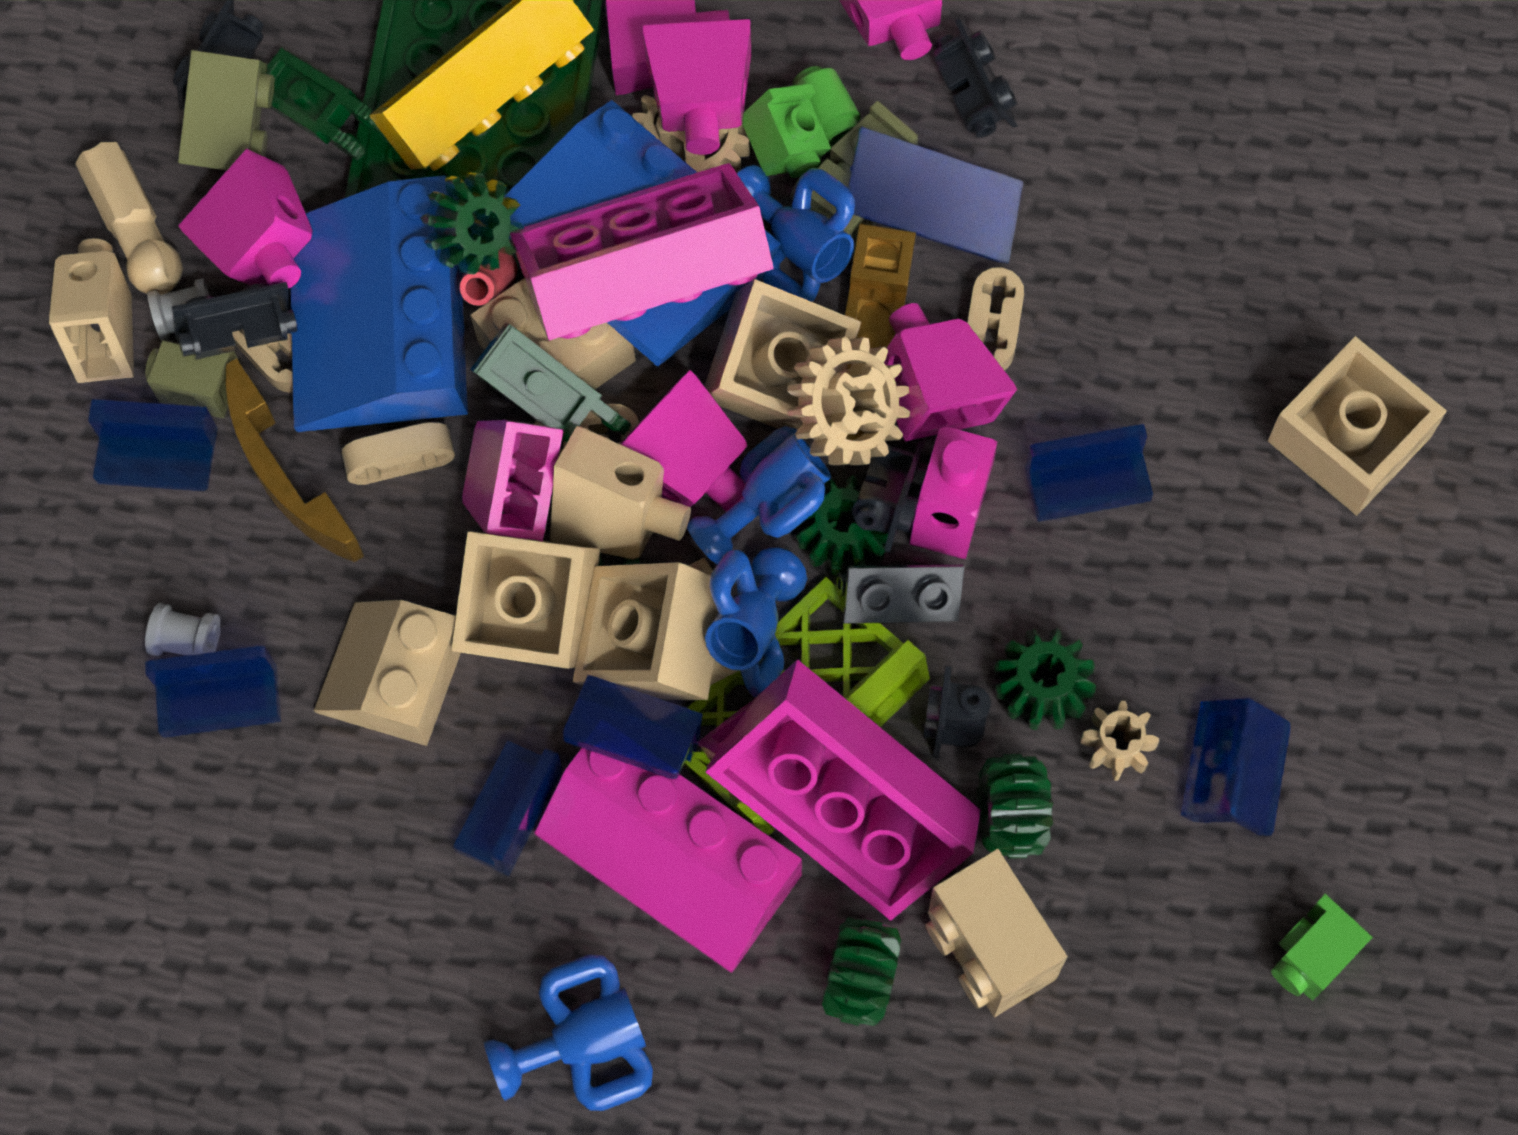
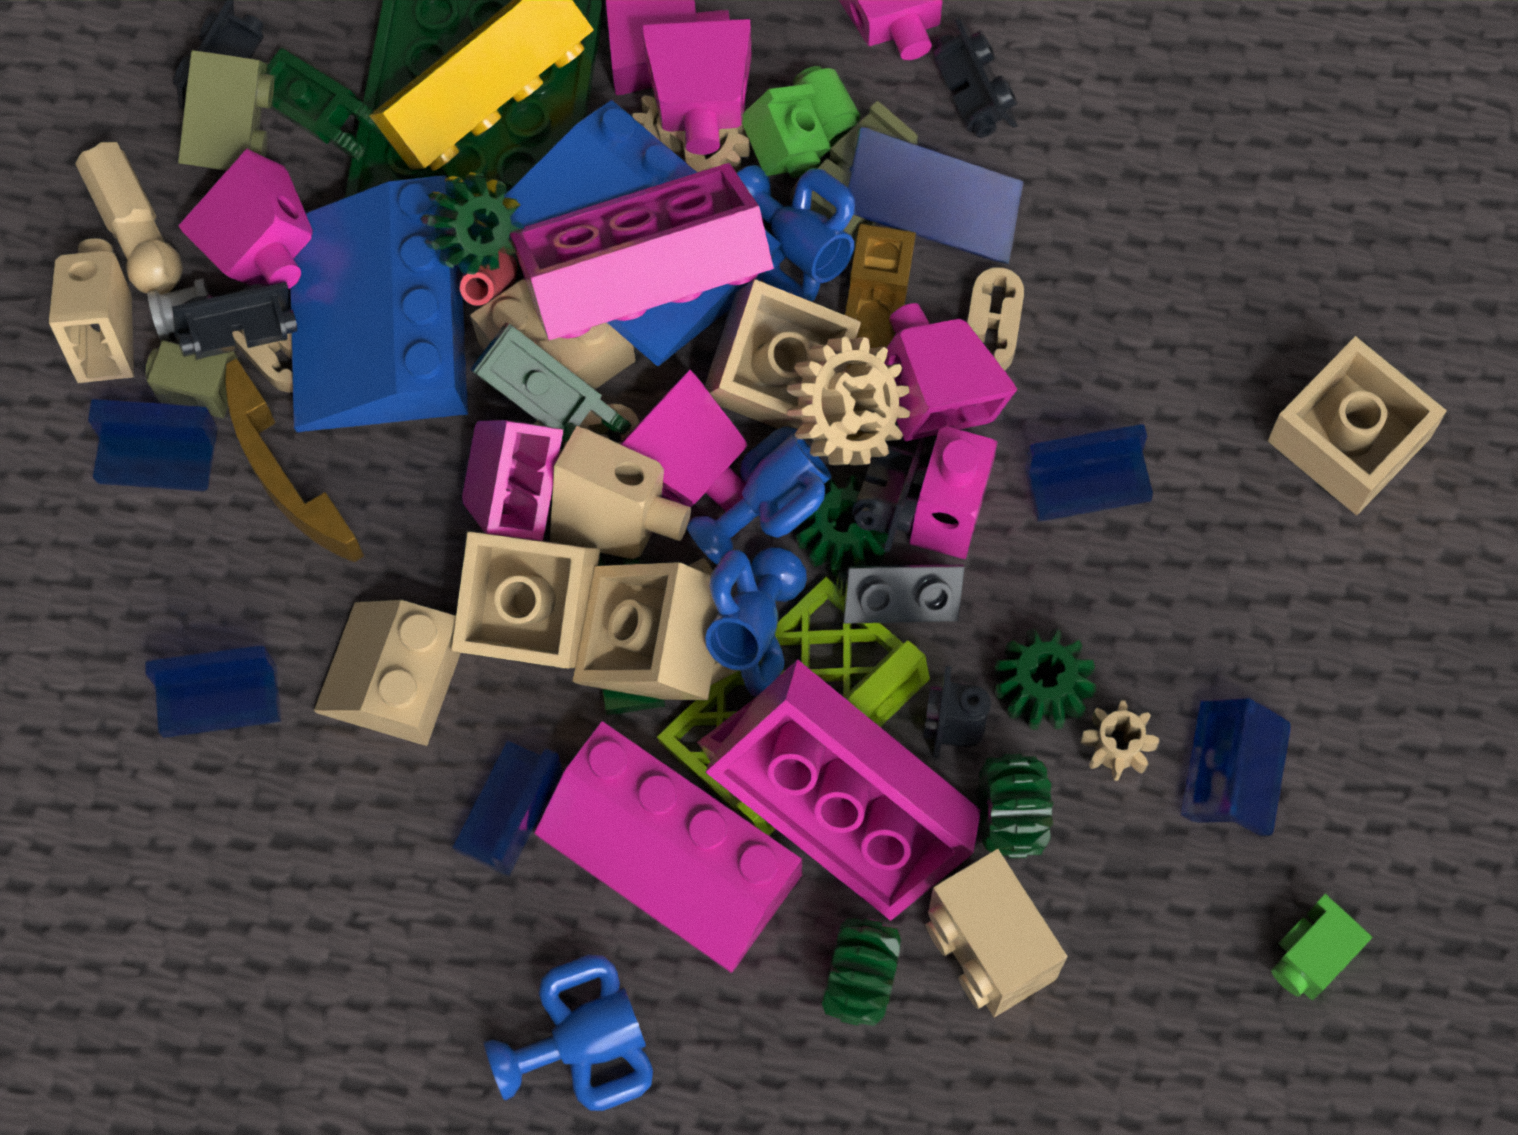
light grey bush [145,603,221,666] -> none
tan beam [341,422,455,485] -> none
clear blue panel [563,674,703,779] -> none

